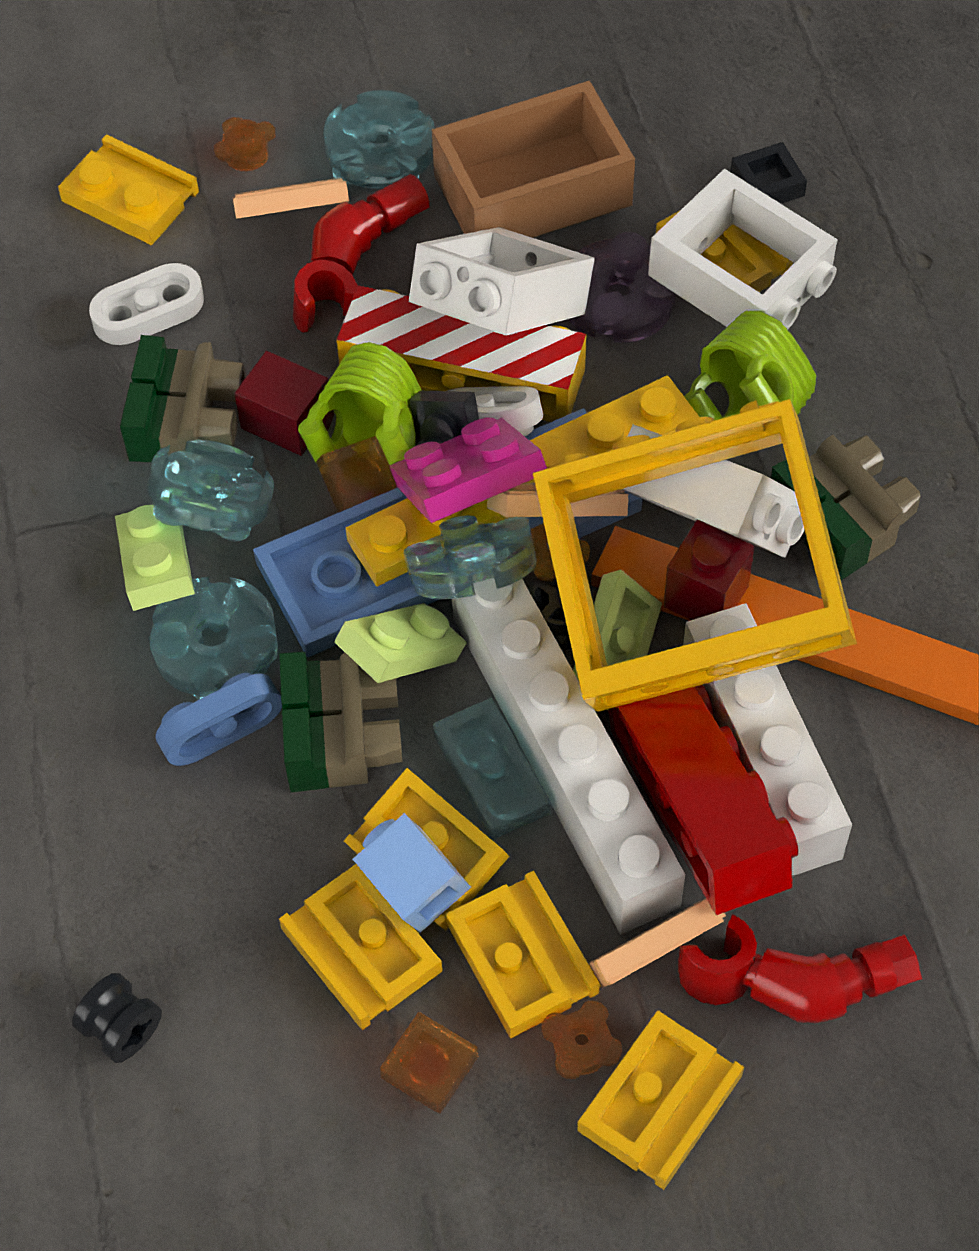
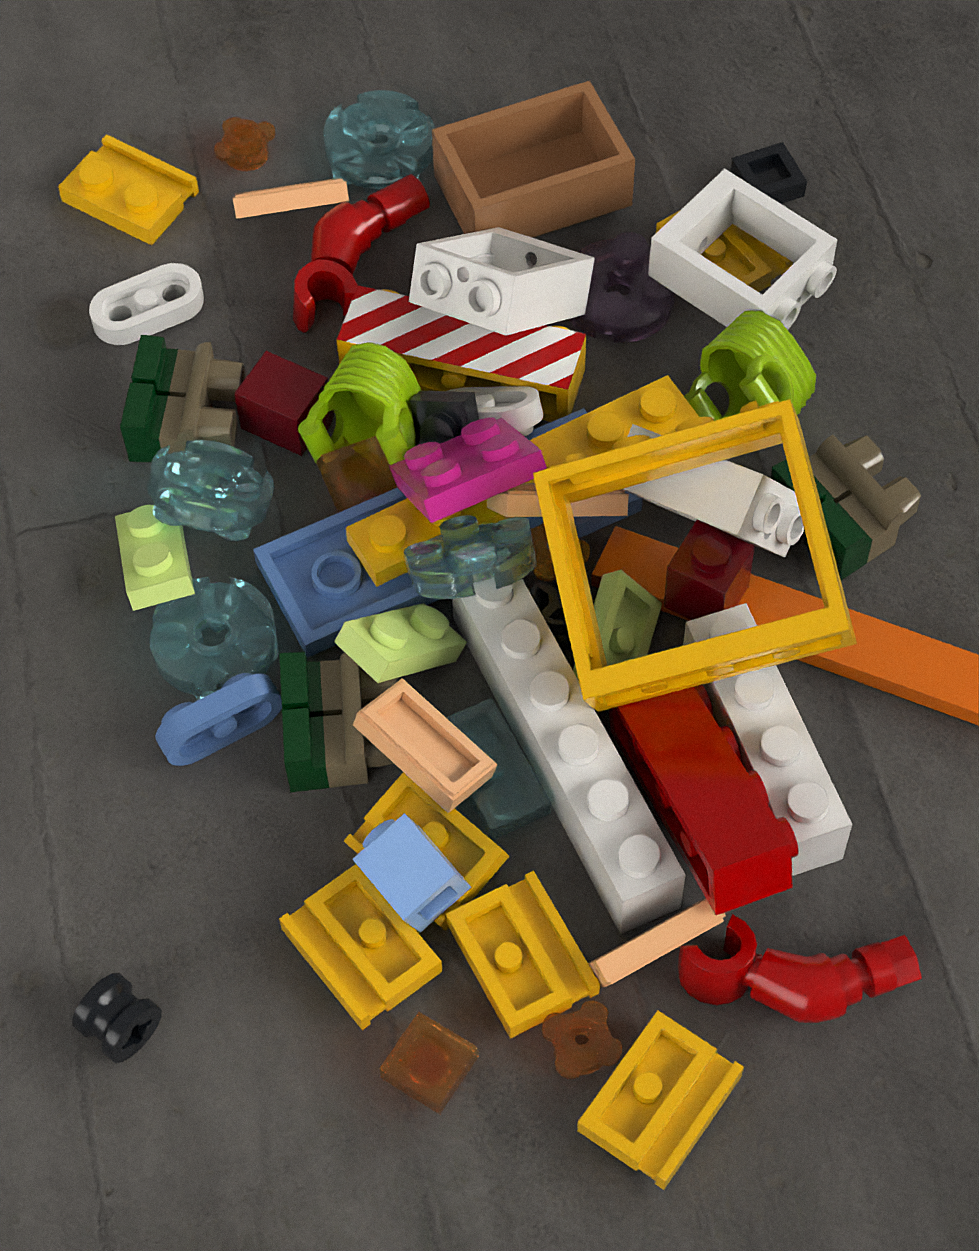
none -> light nougat tile [353,678,498,813]

